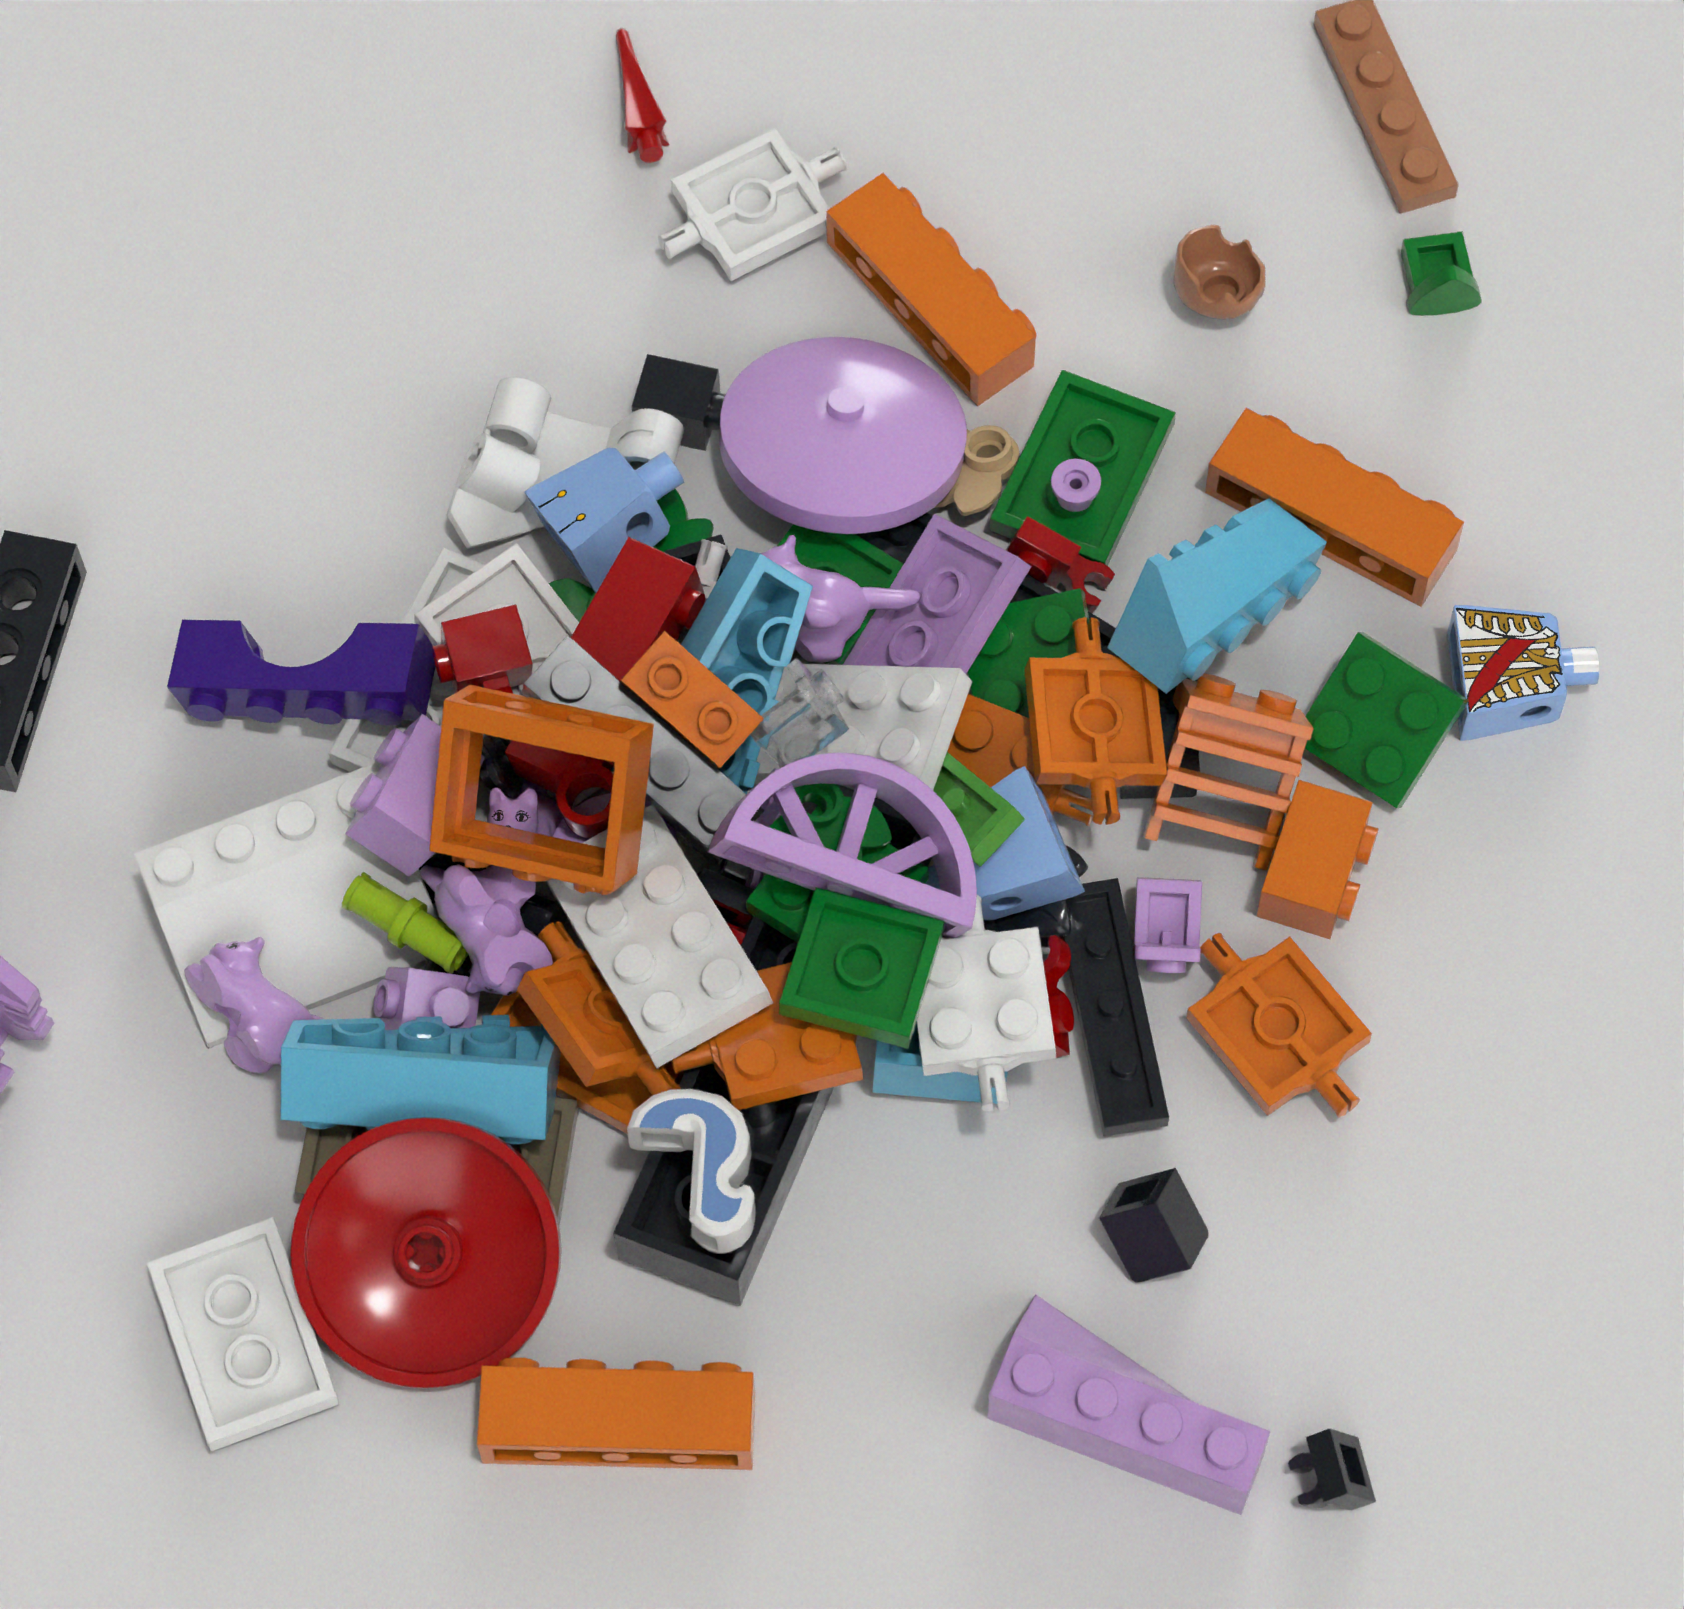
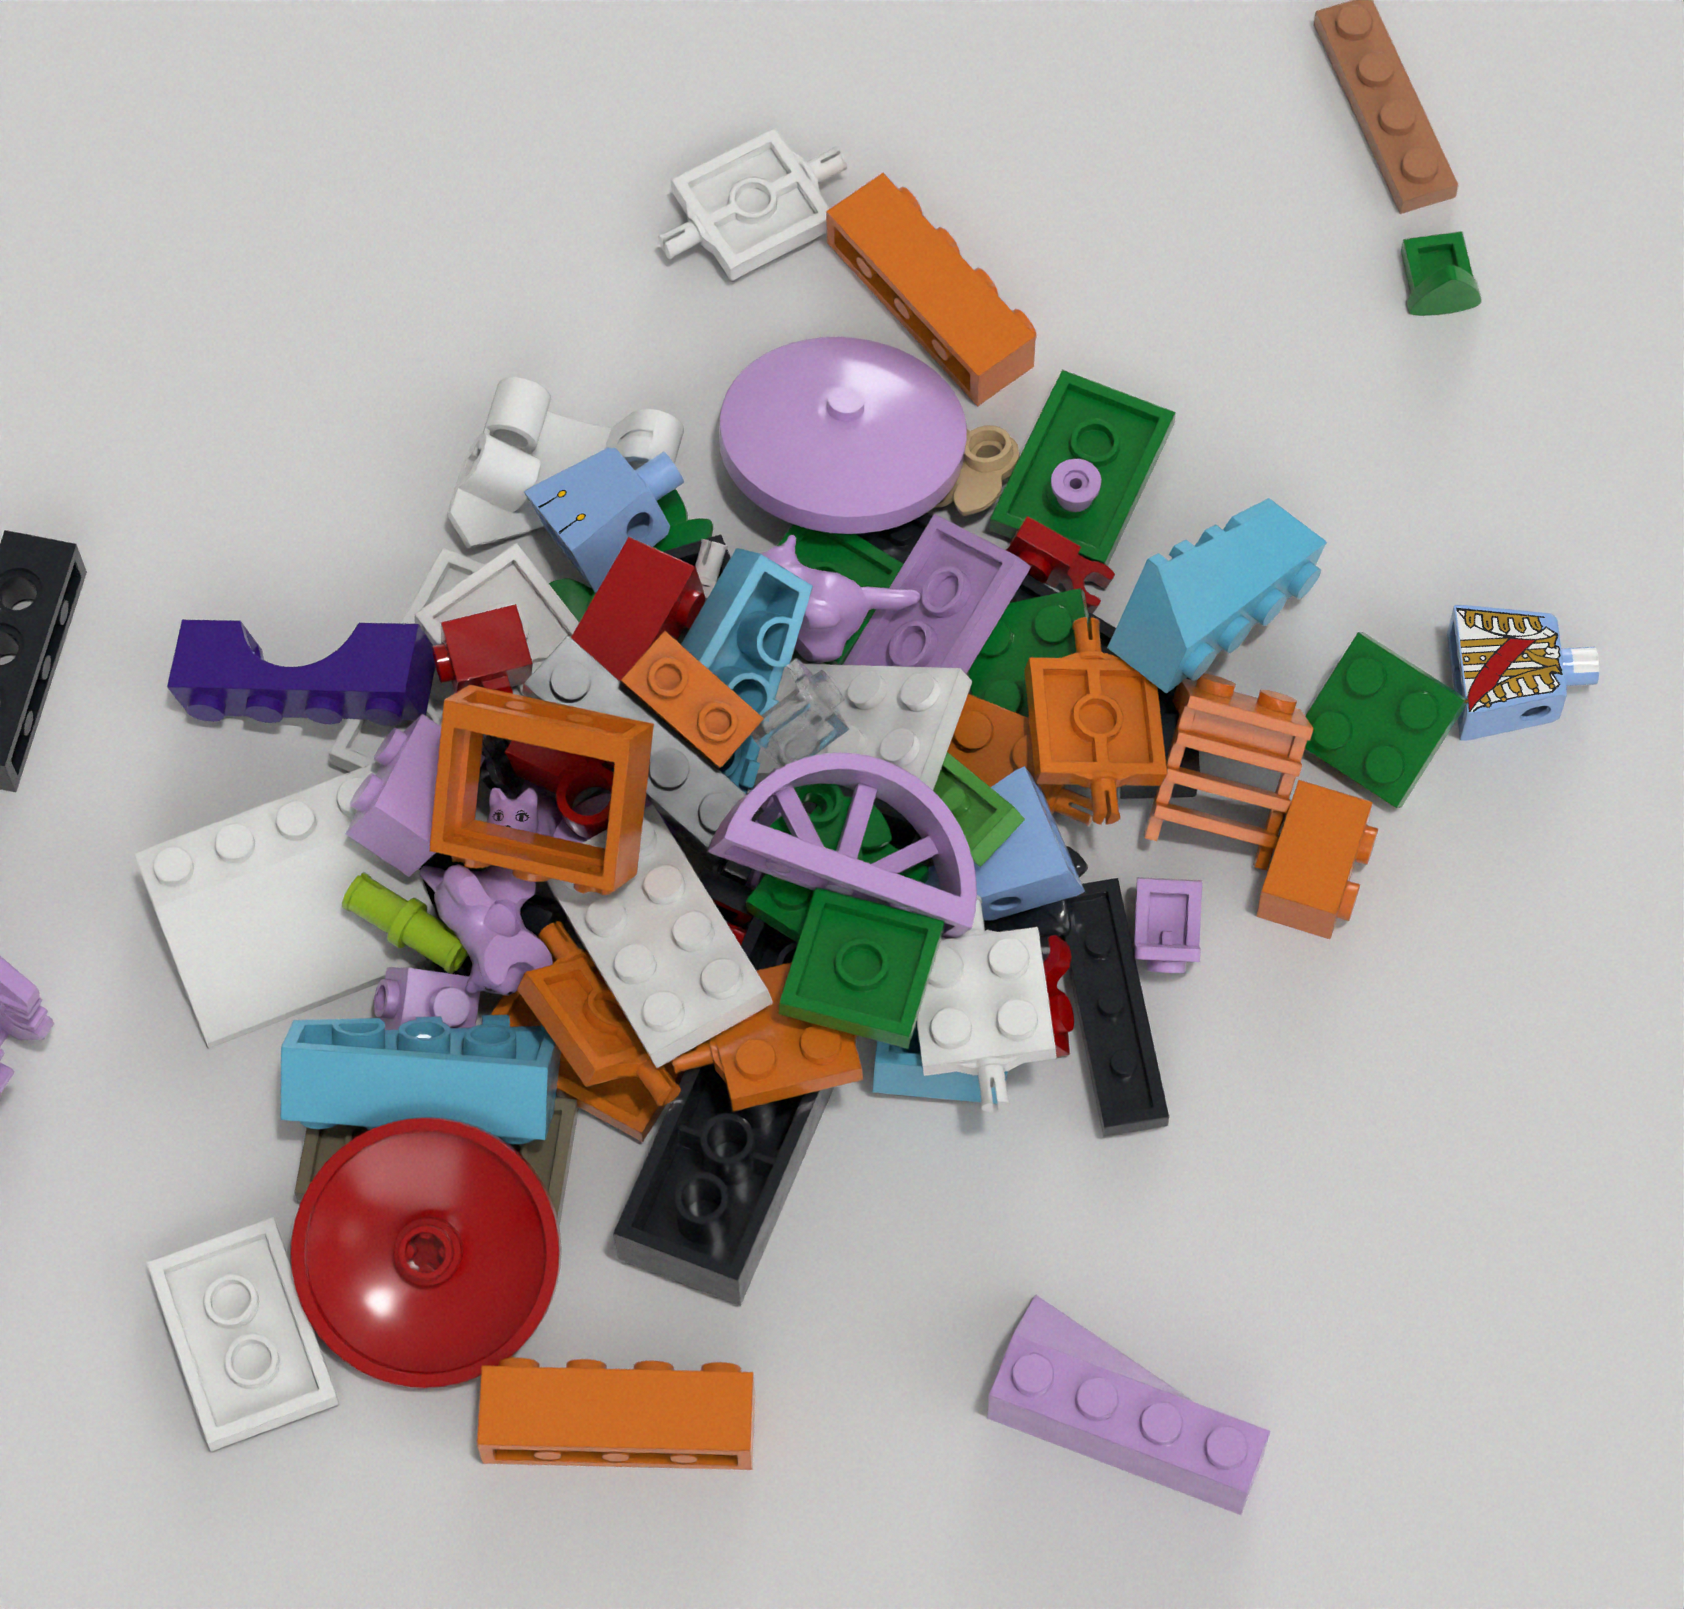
lavender animal [184,937,324,1073] -> none
red piece [615,28,669,163] -> none
white animal [627,1089,756,1254] -> none
black brick [632,354,726,451] -> none
black panel [1099,1168,1209,1282] -> none
nougat hair [1173,225,1265,319] -> none
orange plate [1186,933,1372,1117] -> none
orange brick [1205,408,1464,607] -> none
black tile [1288,1428,1376,1510] -> none

